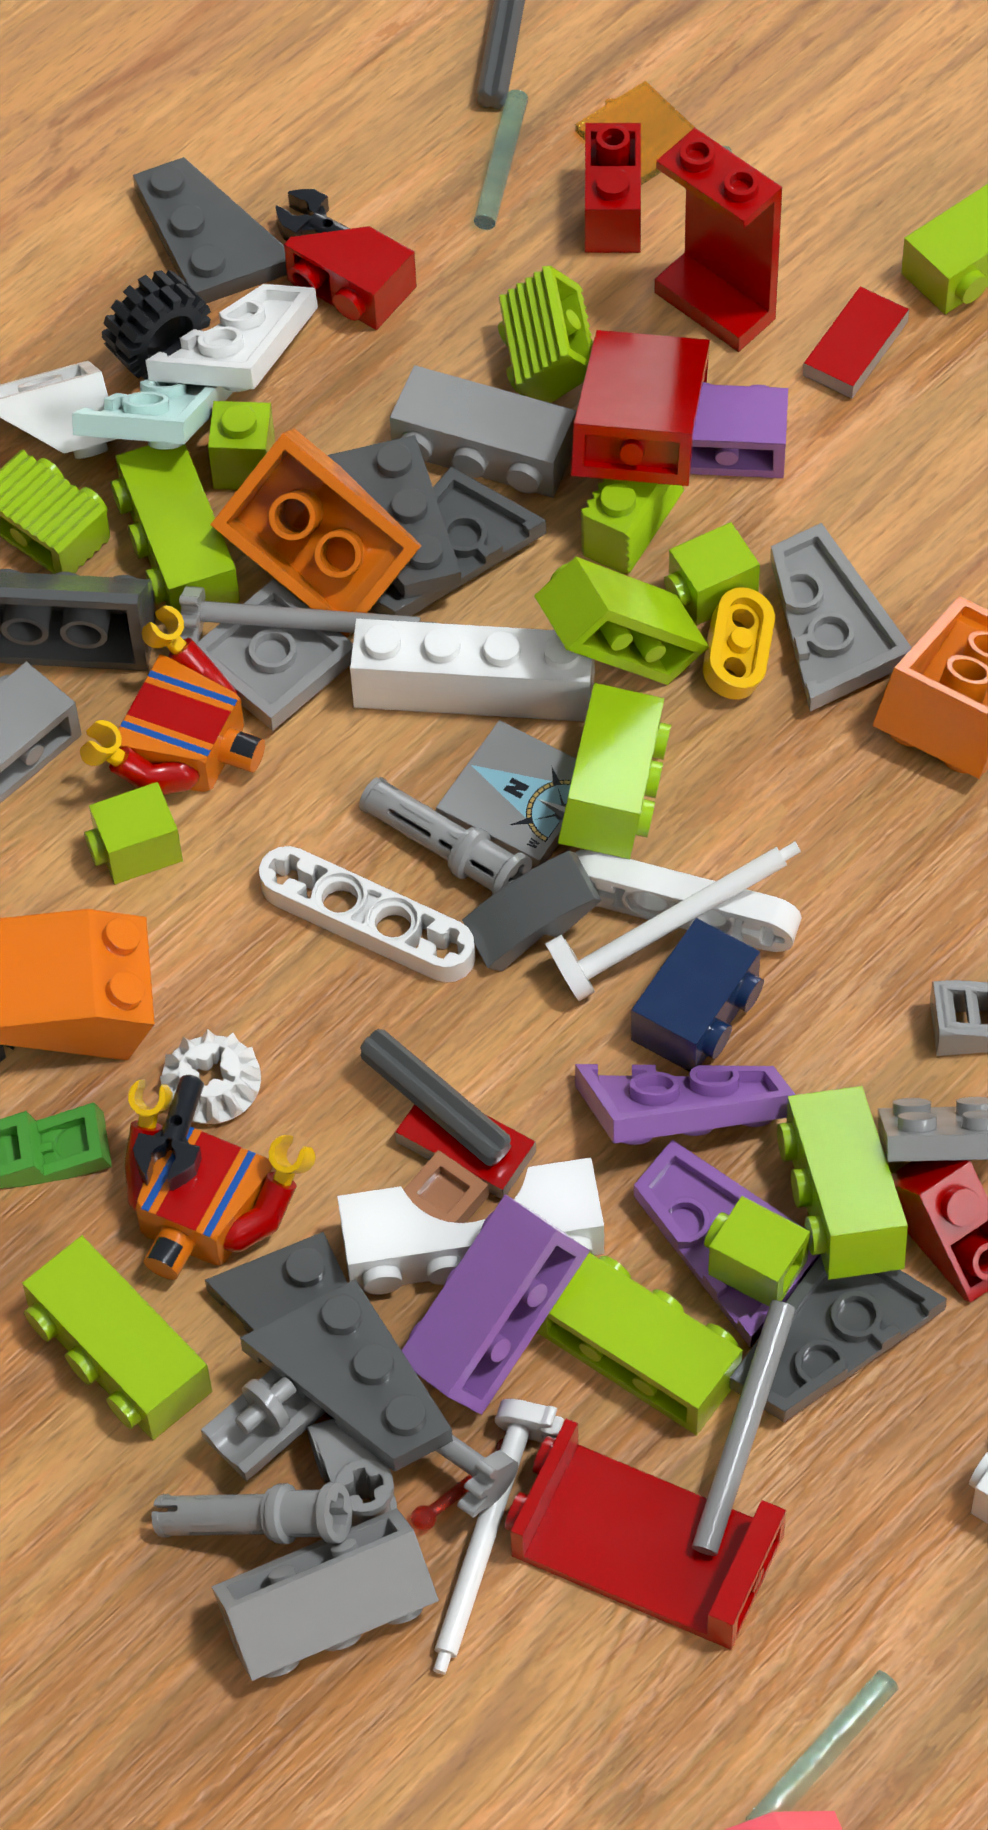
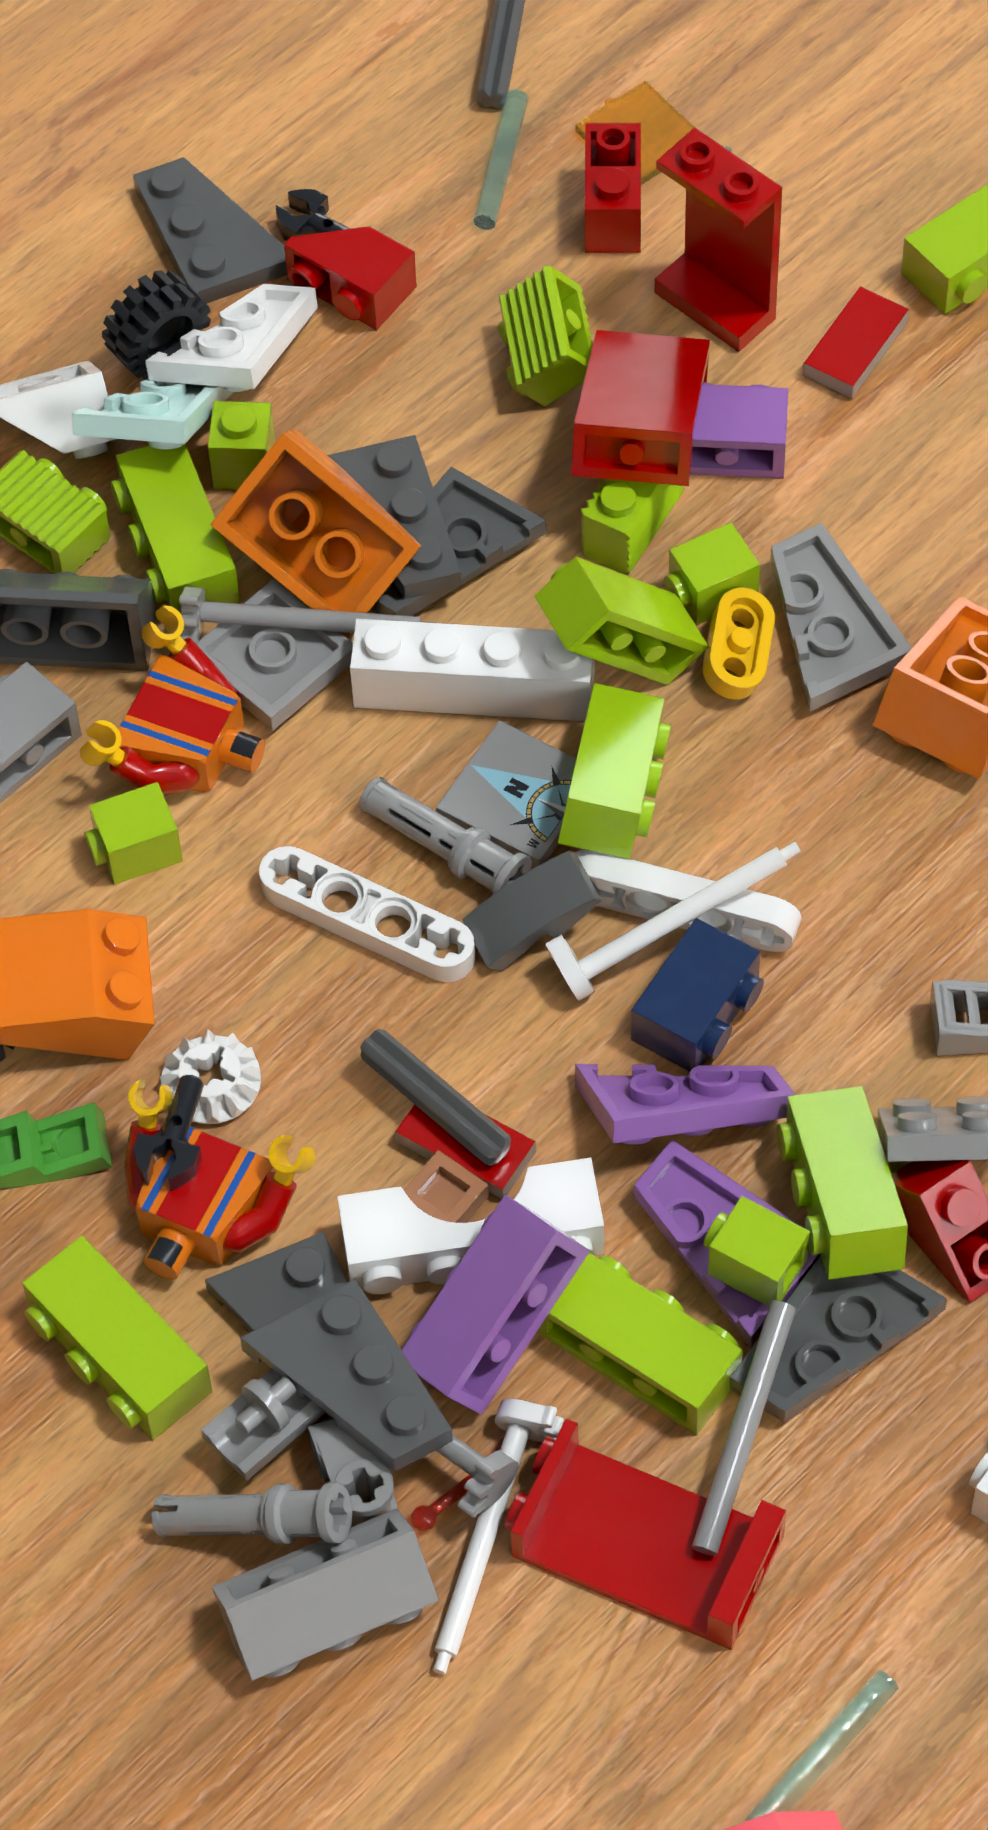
light grey brick [390,365,576,498] -> none

